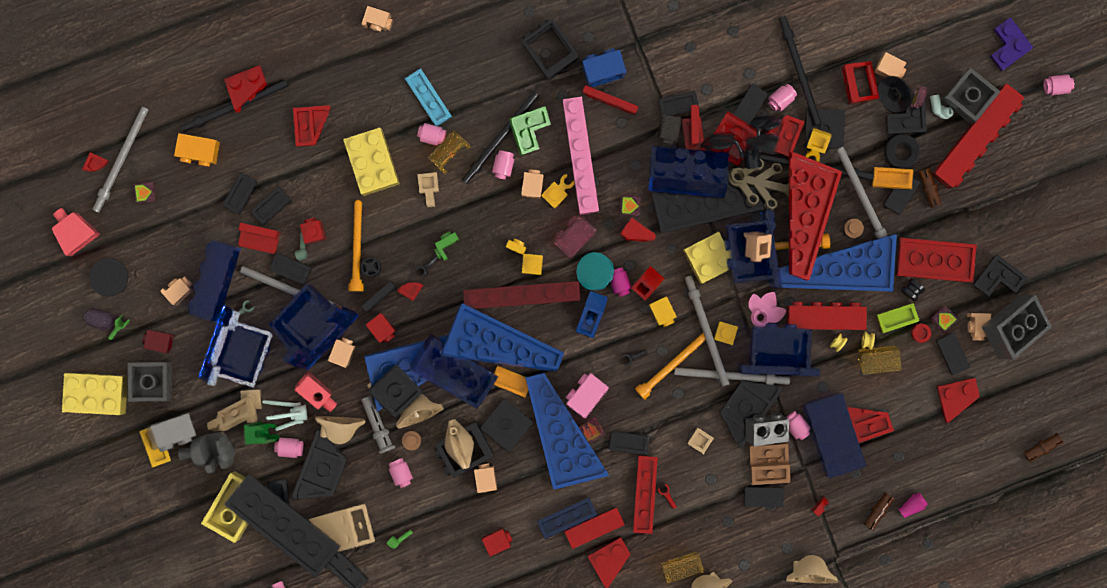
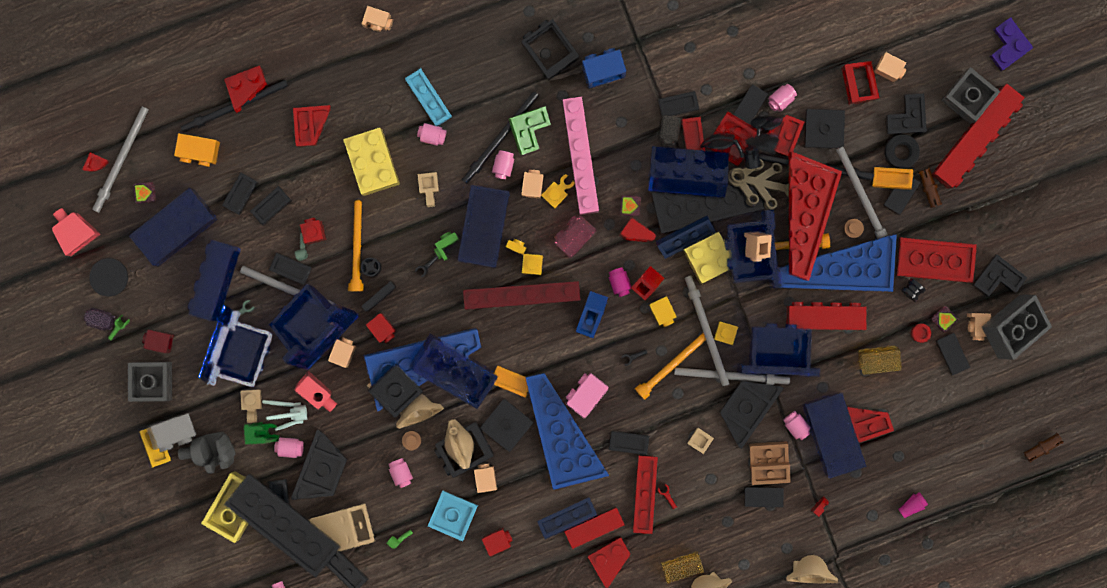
light yellow brick [62,373,128,415] -> none
light nougat brick [160,276,194,305] -> none
tan hinge [207,397,255,433] -> none
red panel [238,223,281,254] -> none
tan hat [315,416,366,444] -> none
light grey pin [361,395,395,454] -> none
red tile [397,282,424,301] -> none
clear yellow hinge [428,130,471,174] -> none
blue wing [441,303,564,372] -> none
teal tile [576,252,614,291] -> none
tile [579,417,605,443] -> none
red tile [582,85,639,115] -> none
red tile [690,105,699,146] -> none
dark grey brick [745,412,789,446] -> none
bright pink plate [748,292,786,327] -> none
black bar [779,16,822,126] -> none
yellow plate [806,128,832,162] -> none
light yellow bush [829,333,848,352] -> none
light yellow bush [861,332,875,350] -> none
reddish brown pin [863,492,895,531] -> none
lime tile [876,303,919,333] -> none
black dish [878,76,912,113] -> none
clear pink tile [911,86,928,108] -> none
light aqua arm [930,95,953,119] -> none
red wing [936,378,980,423] -> none
bright pink brick [1044,74,1074,95] -> none
none -> clear blue brick [129,188,218,267]
none -> medium azure plate [428,490,478,541]
none -> clear blue brick [458,185,510,268]
none -> dark blue plate [656,216,716,259]

